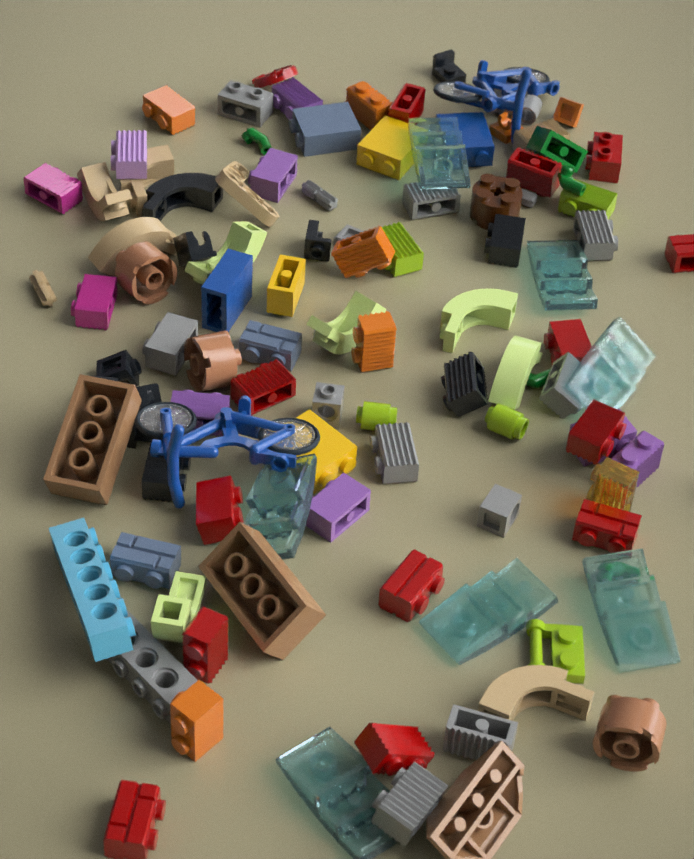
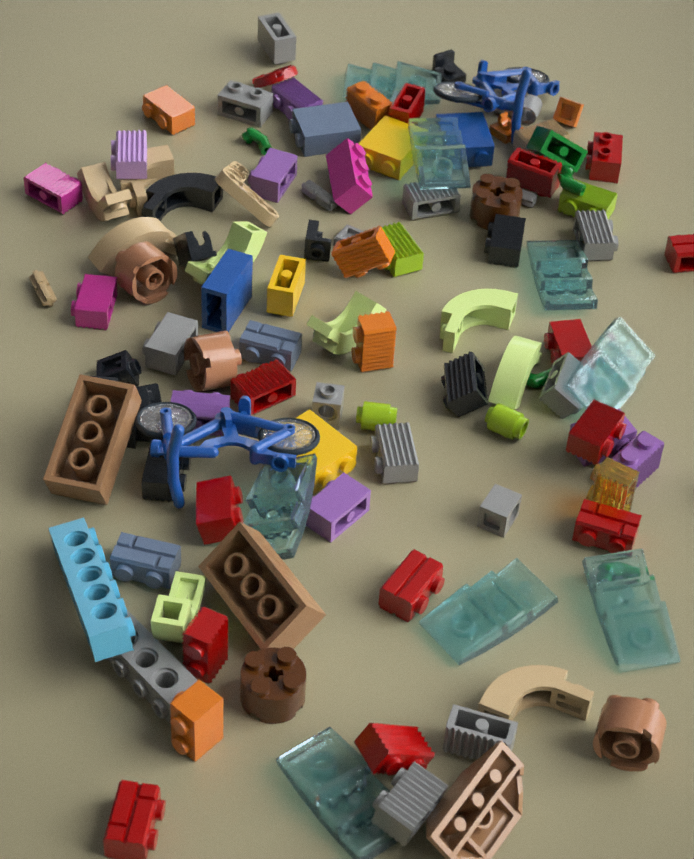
lime plate [526,619,585,684] -> none
none -> reddish brown brick [240,647,306,724]
none -> light grey brick [258,13,296,64]
none -> dark pink brick [326,138,373,215]
none -> clear light blue slope [343,61,442,105]

